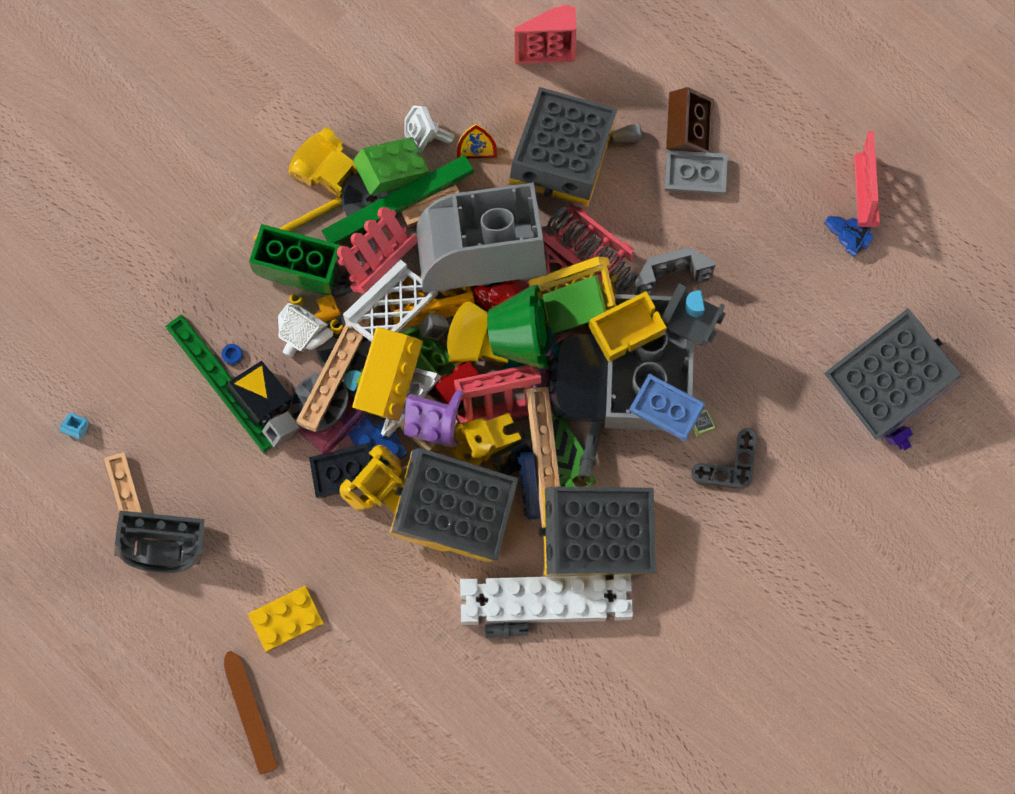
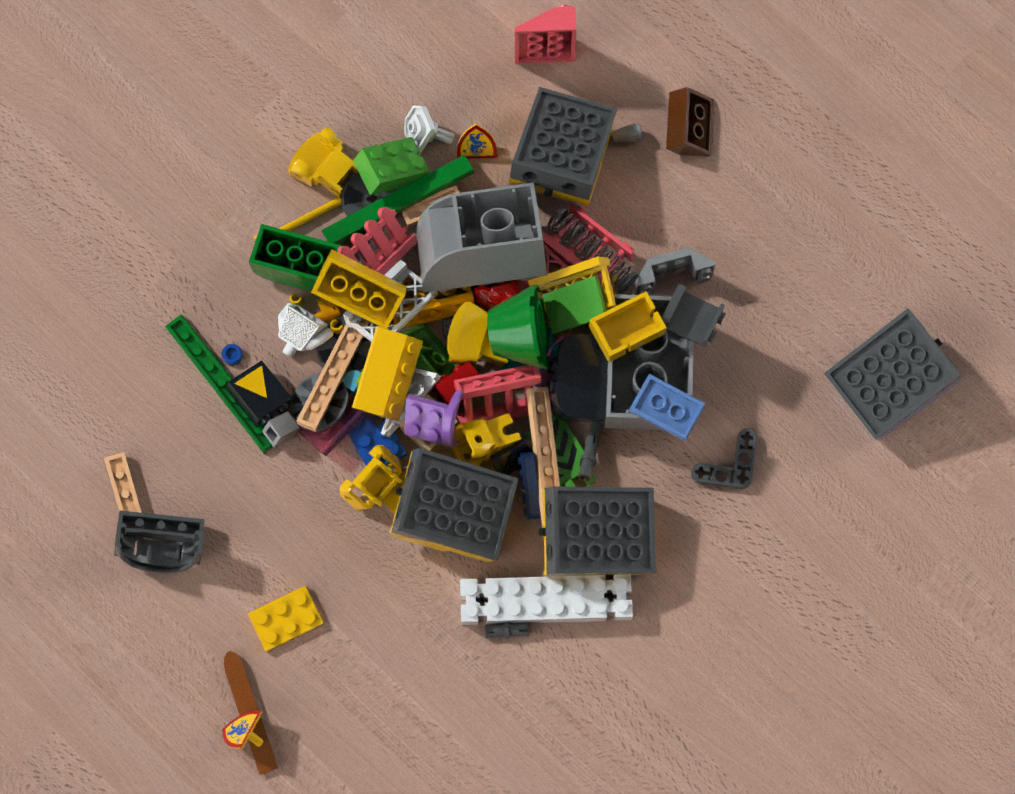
medium azure brick [60,412,89,440] -> none
black plate [309,443,373,499] -> none
light grey slope [419,313,449,341] -> none
light grey plate [665,150,728,195] -> none
medium azure brick [685,290,705,317] -> none
slope [692,410,716,437] -> none
blue rock [825,216,874,257] -> none
coral fence [854,131,880,227] -> none
dark purple tile [885,426,913,451] -> none
none -> shield [222,711,263,749]
none -> yellow slope [311,250,407,329]

